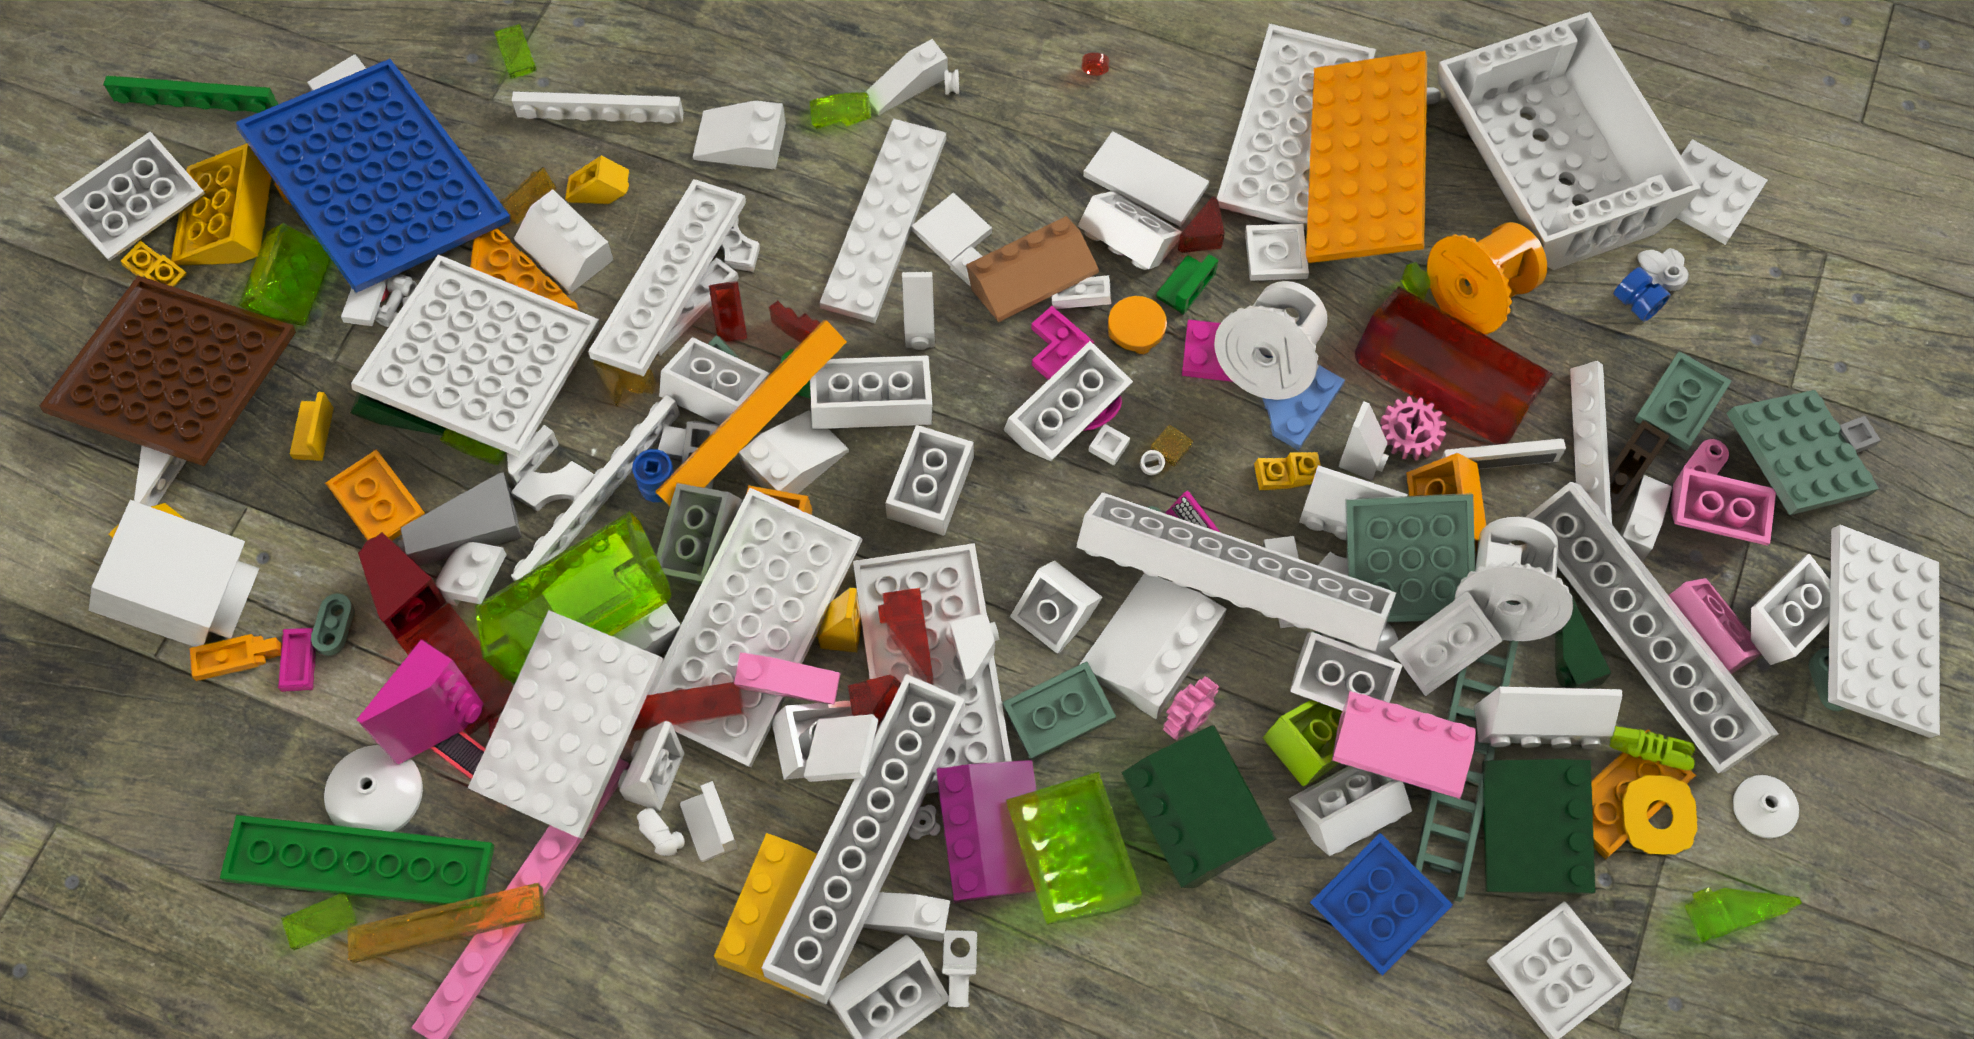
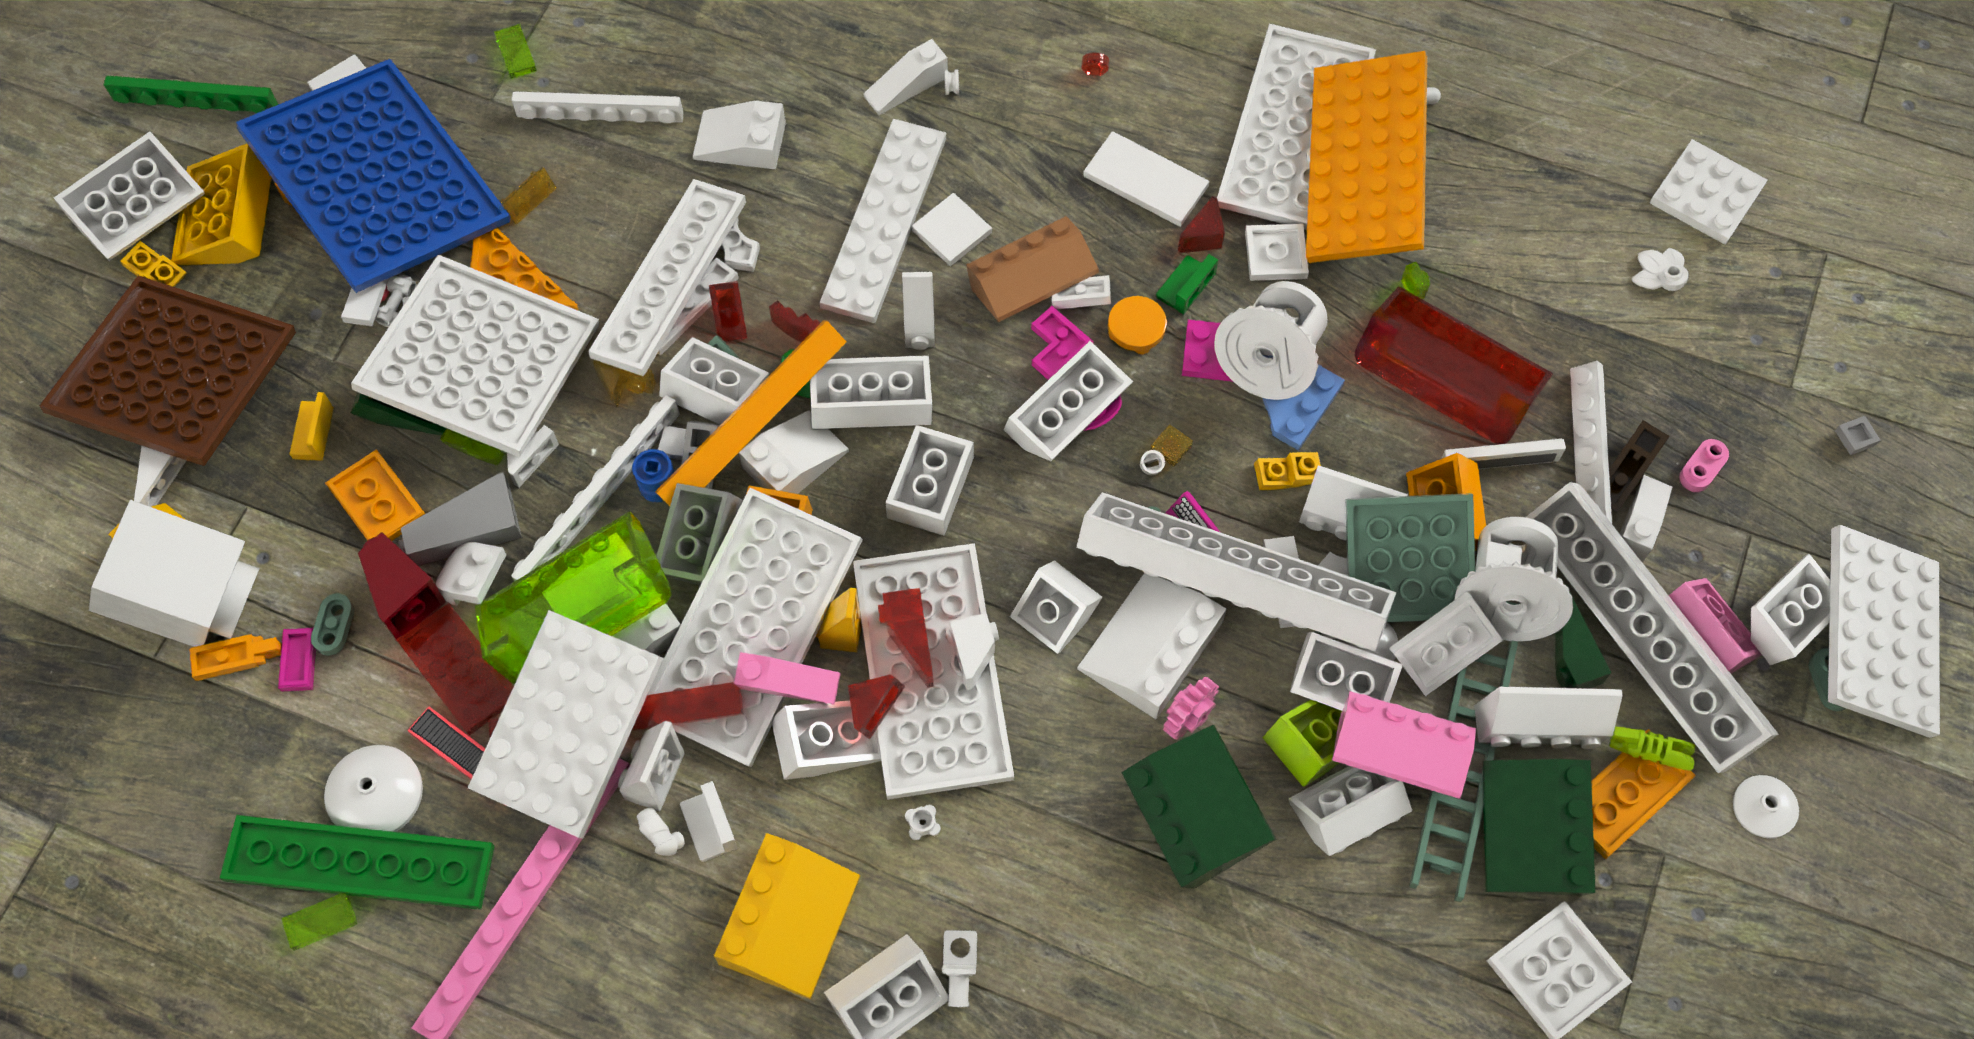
clear neon green slope [238,223,331,326] -> none
clear yellow plate [348,883,545,963] -> none
dark pink slope [356,640,484,765] -> none
white tile [511,461,594,511] -> none
white slope [514,189,613,295] -> none
yellow slope [565,155,629,204] -> none
white brick [762,674,965,1004] -> none
white tile [804,714,878,782] -> none
clear neon green slope [810,92,871,129] -> none
white slope [863,892,950,942] -> none
magenta slope [936,760,1051,904] -> none
white plate [950,246,983,287] -> none
sand green plate [1002,661,1116,760] -> none
clear neon green slope [1006,772,1142,925] -> none
white slope [1078,191,1183,270] -> none
white plate [1089,424,1130,466] -> none
blue plate [1310,833,1453,976] -> none
white slope [1338,402,1389,480] -> none
bright pink gear [1380,396,1446,461] -> none
light orange piece [1427,222,1547,335] -> none
white slope [1437,12,1701,270] -> none
blue wheel [1613,267,1671,322] -> none
yellow piece [1622,775,1698,855] -> none
sand green plate [1634,351,1731,451] -> none
bright pink slope [1670,468,1776,546] -> none
clear neon green slope [1684,887,1802,943] -> none
sand green plate [1726,390,1879,515] -> none

